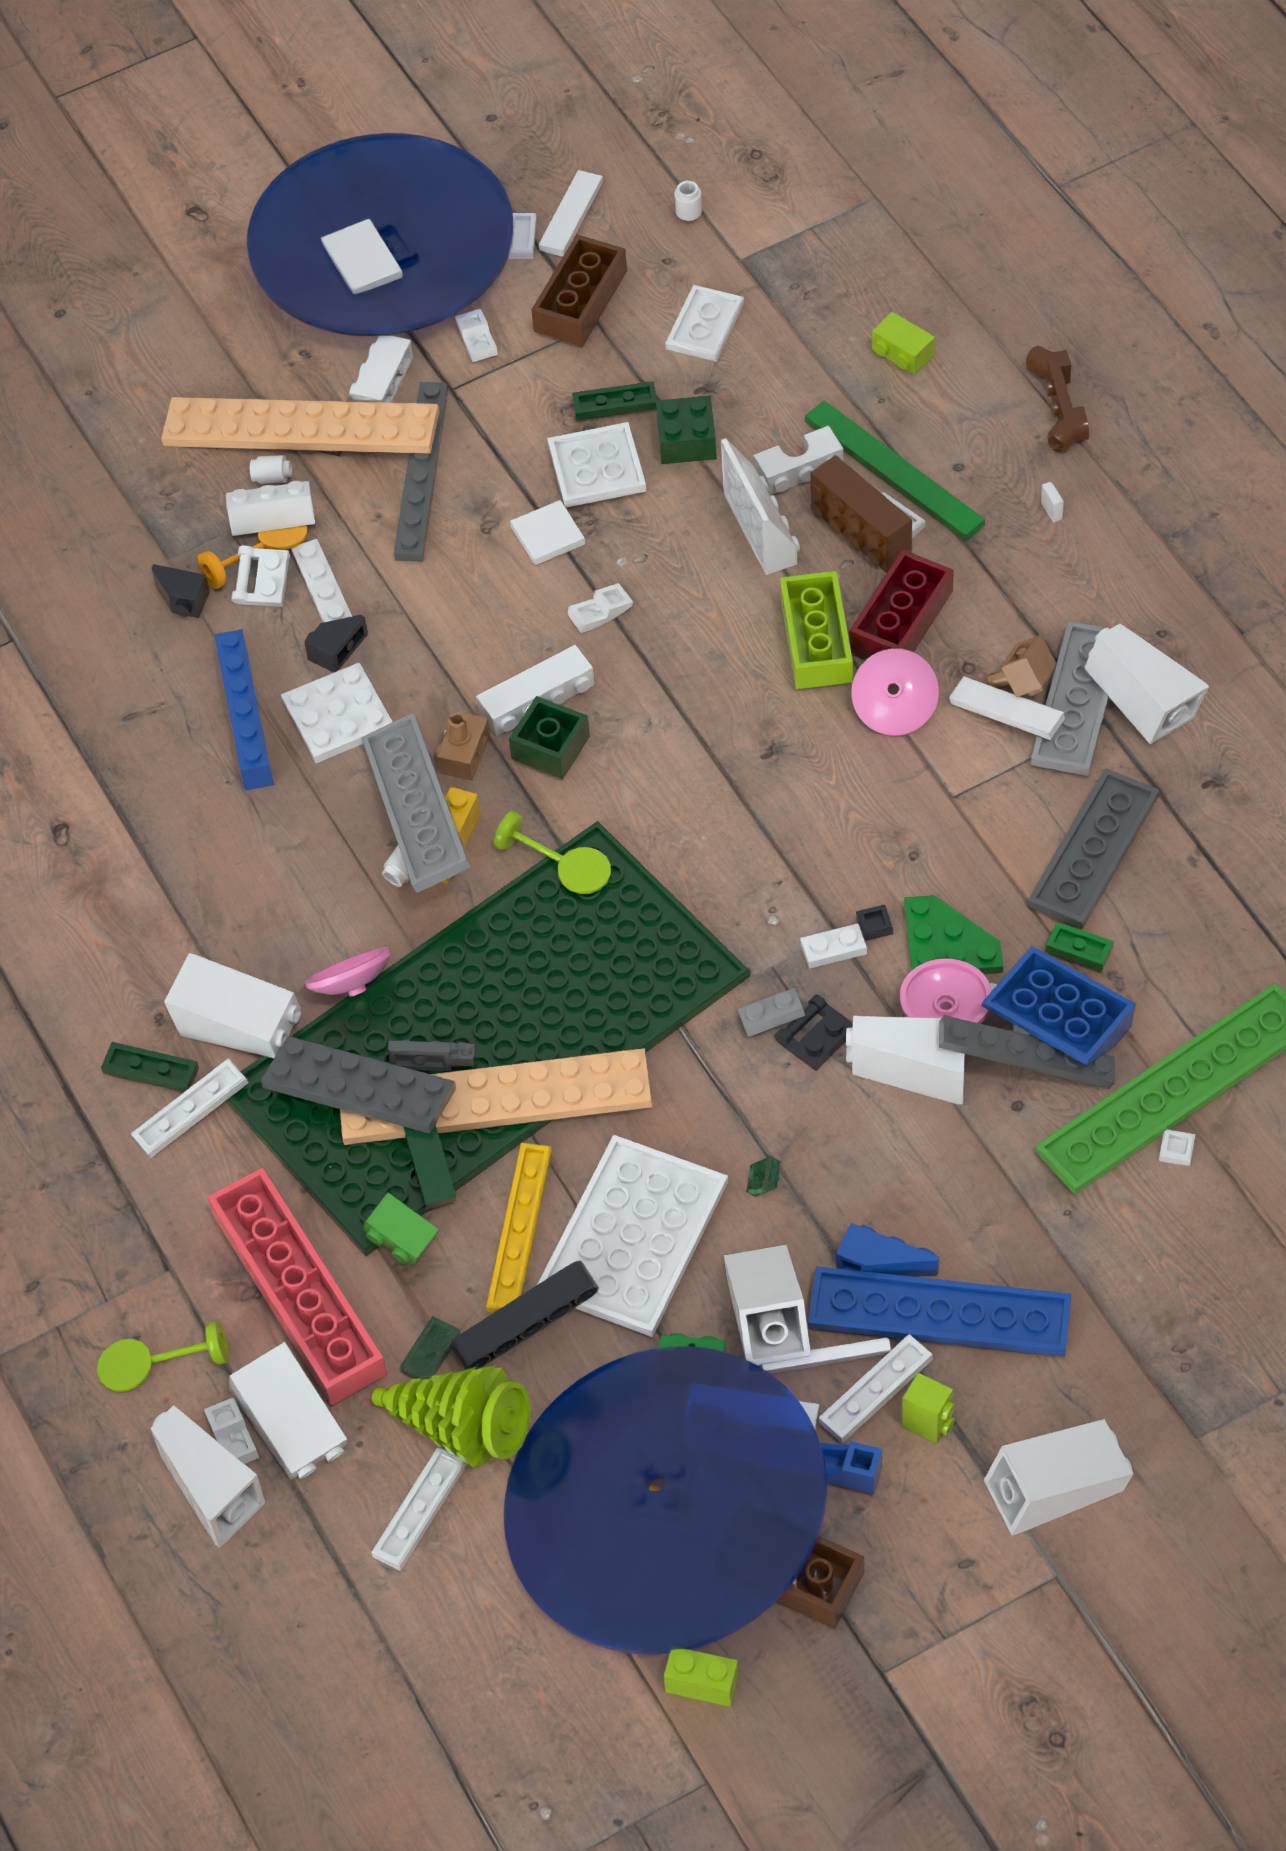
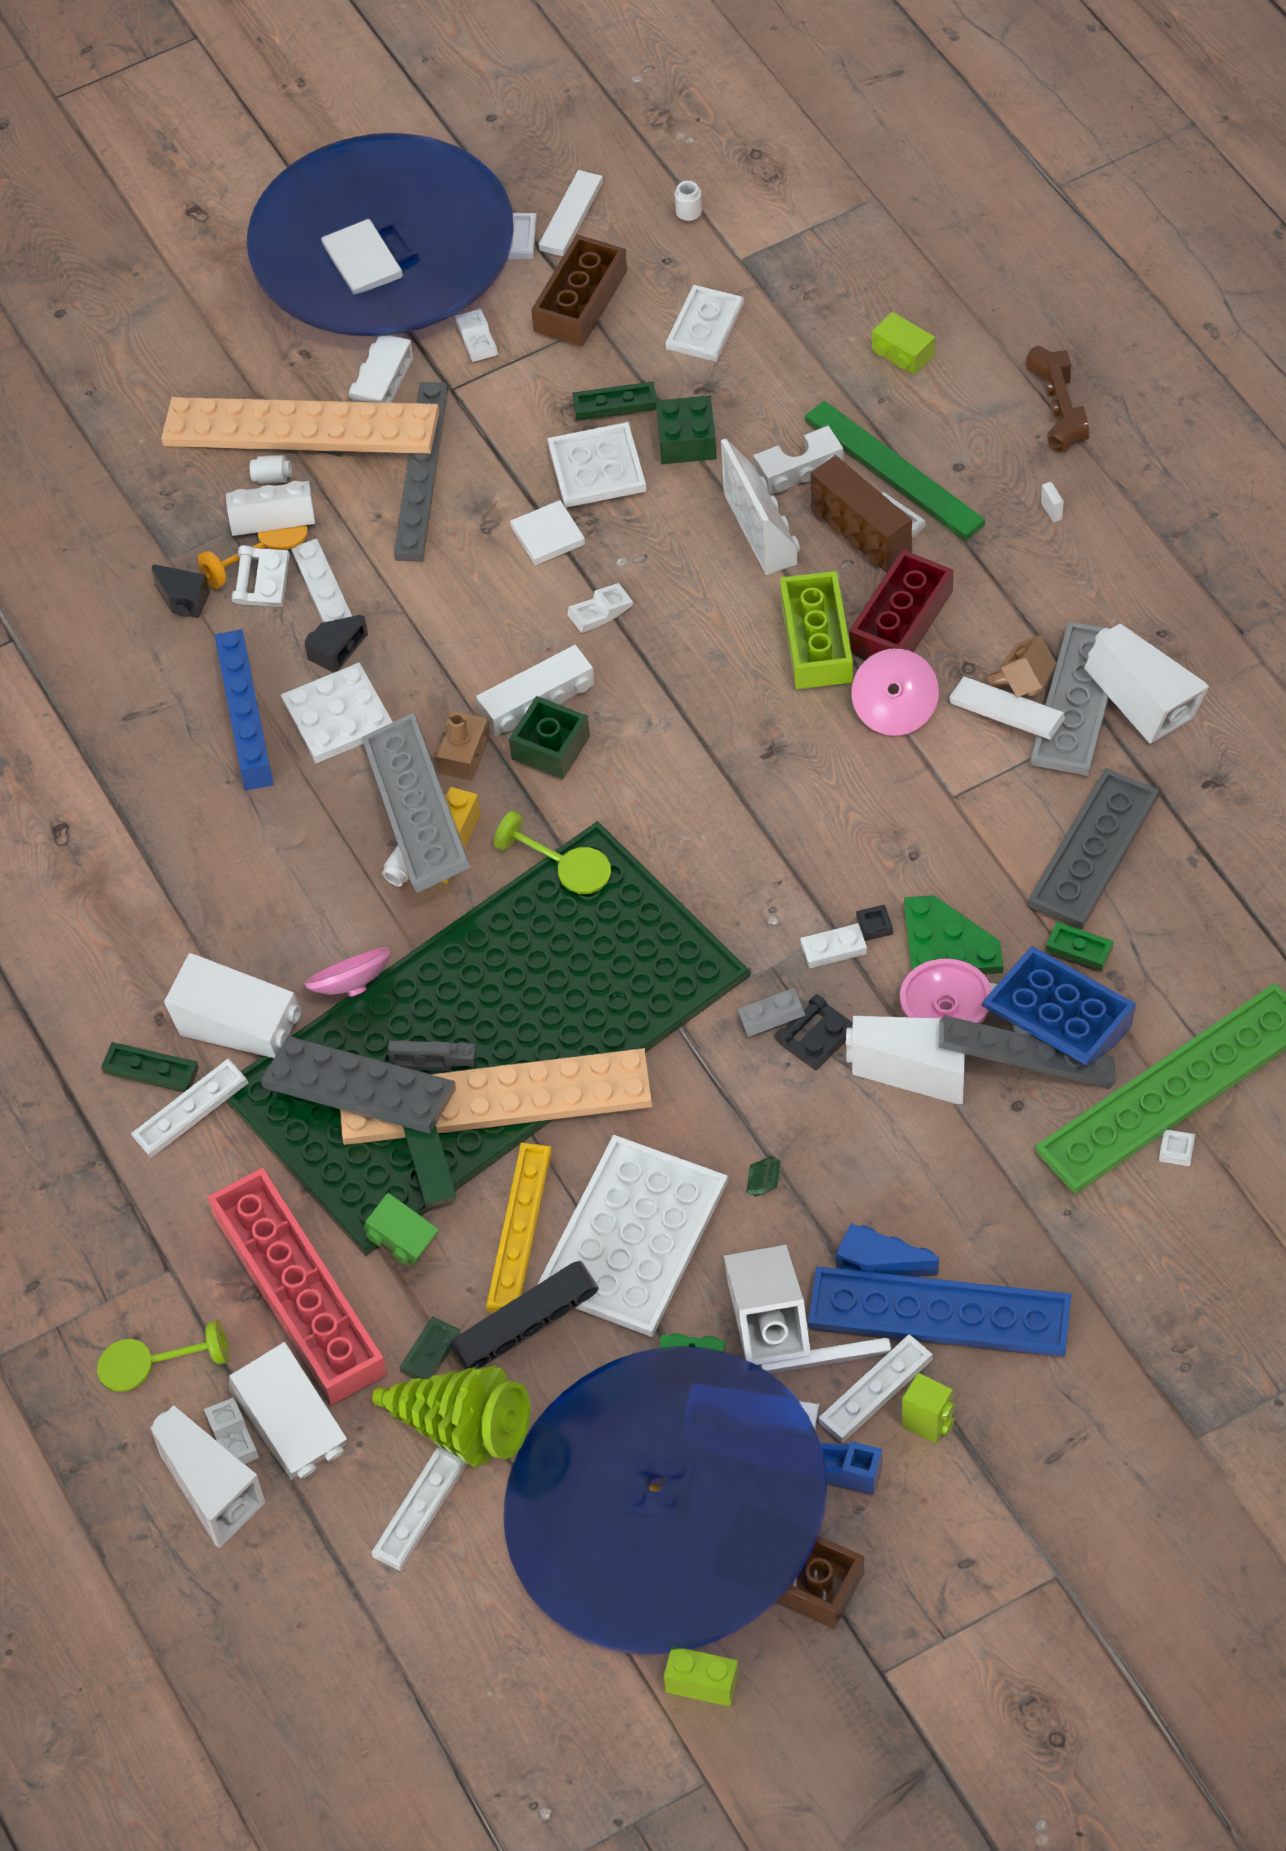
white slope [984,1419,1133,1536] -> none

